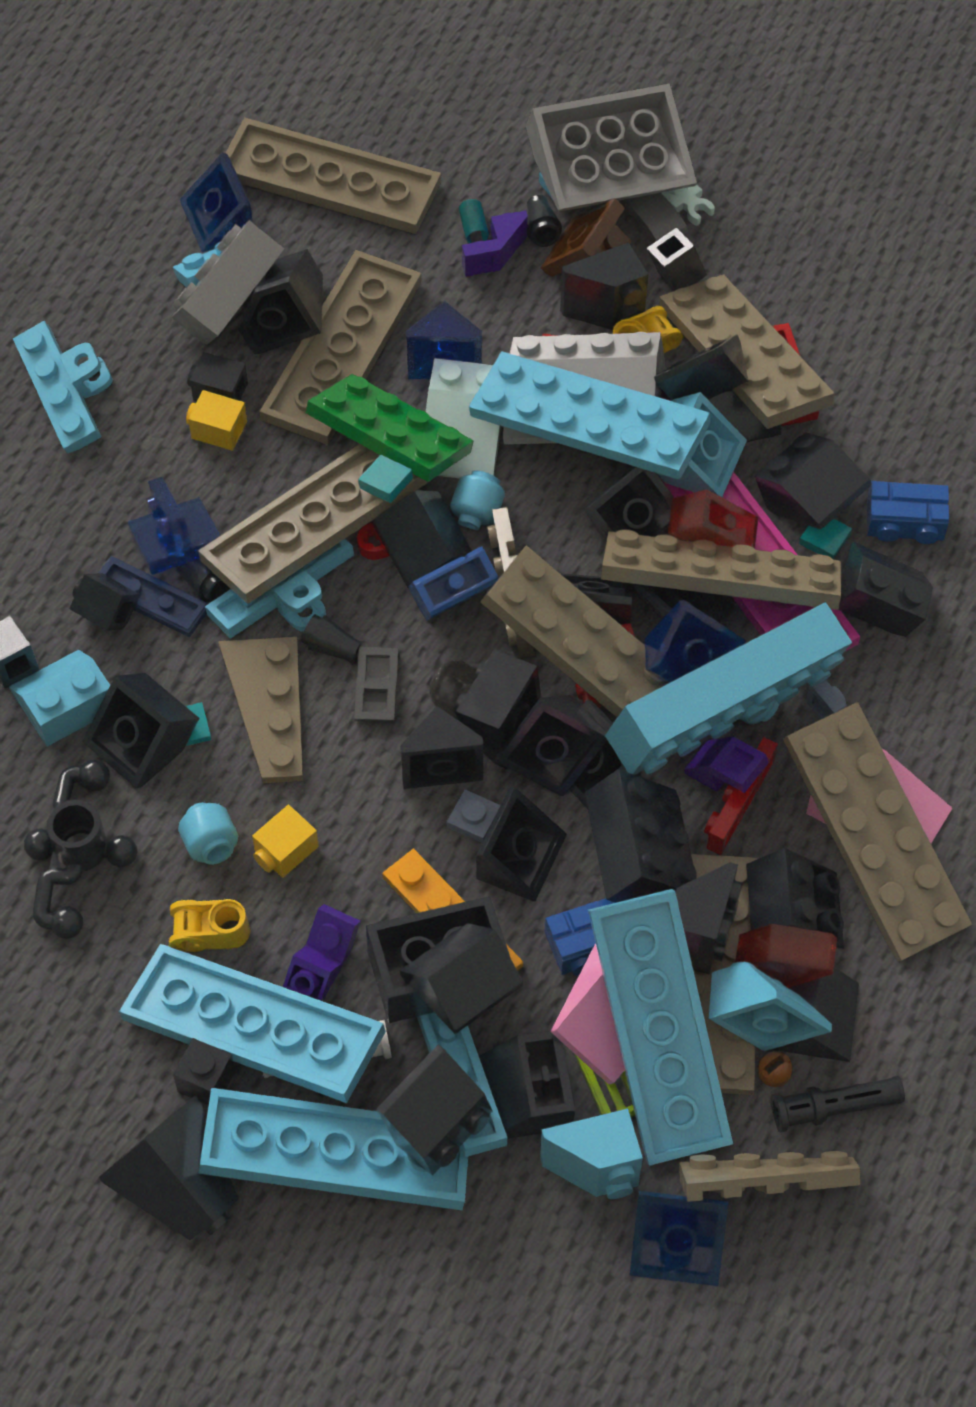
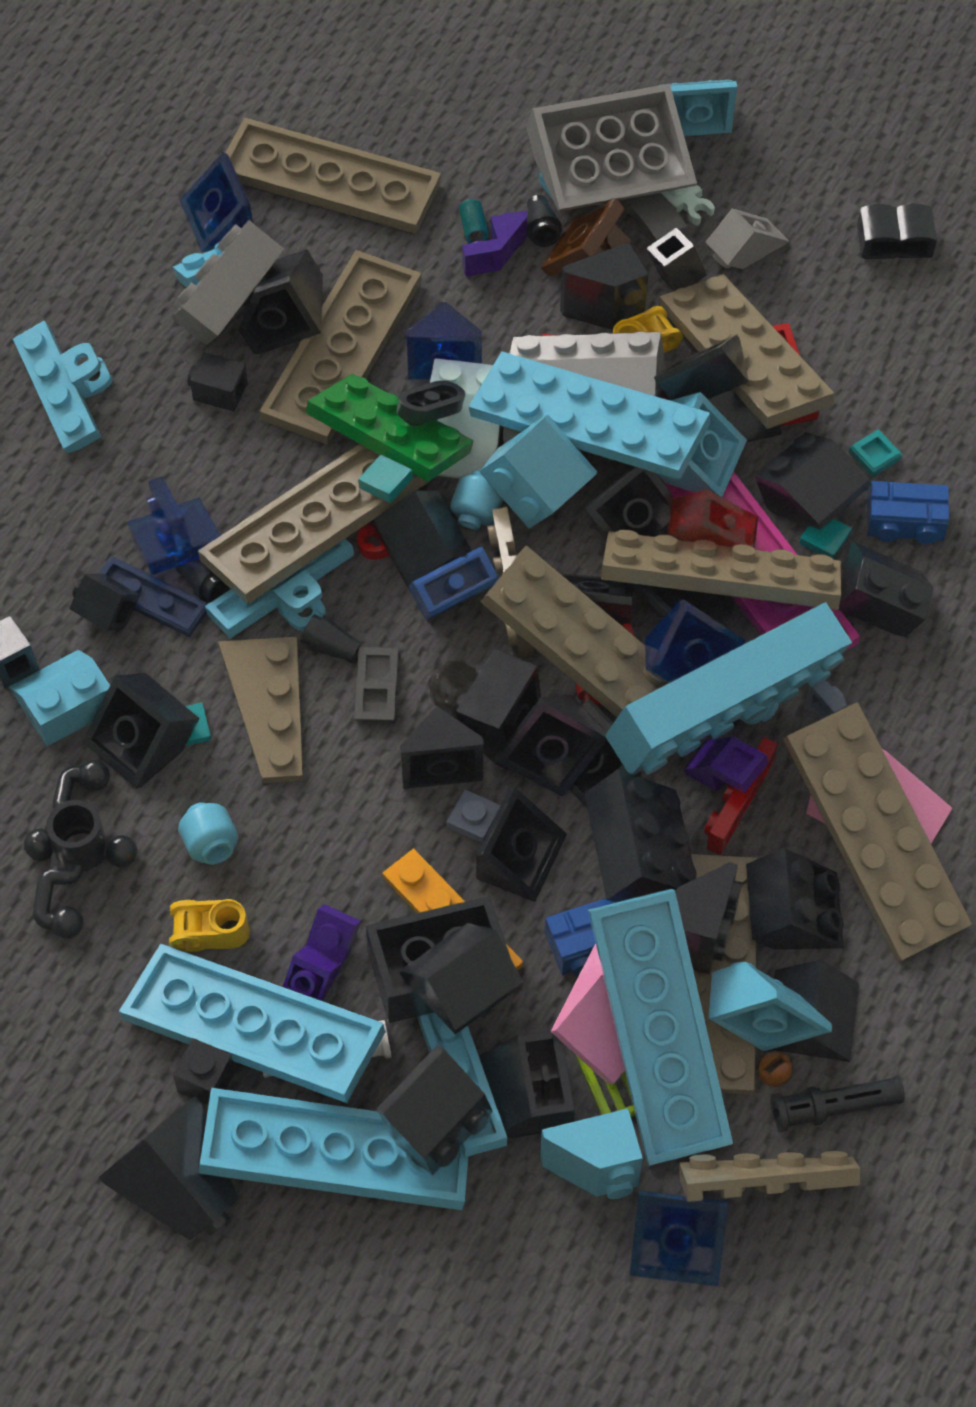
yellow brick [186,390,247,451] -> none
yellow brick [252,804,319,878] -> none
clear red slope [735,924,837,988] -> none
none -> black plate [396,380,465,426]
none -> medium azure slope [479,414,597,528]
none -> medium azure slope [661,80,737,136]
none -> light grey slope [706,208,789,269]
none -> teal tile [848,429,903,477]
none -> black brick [857,203,937,259]

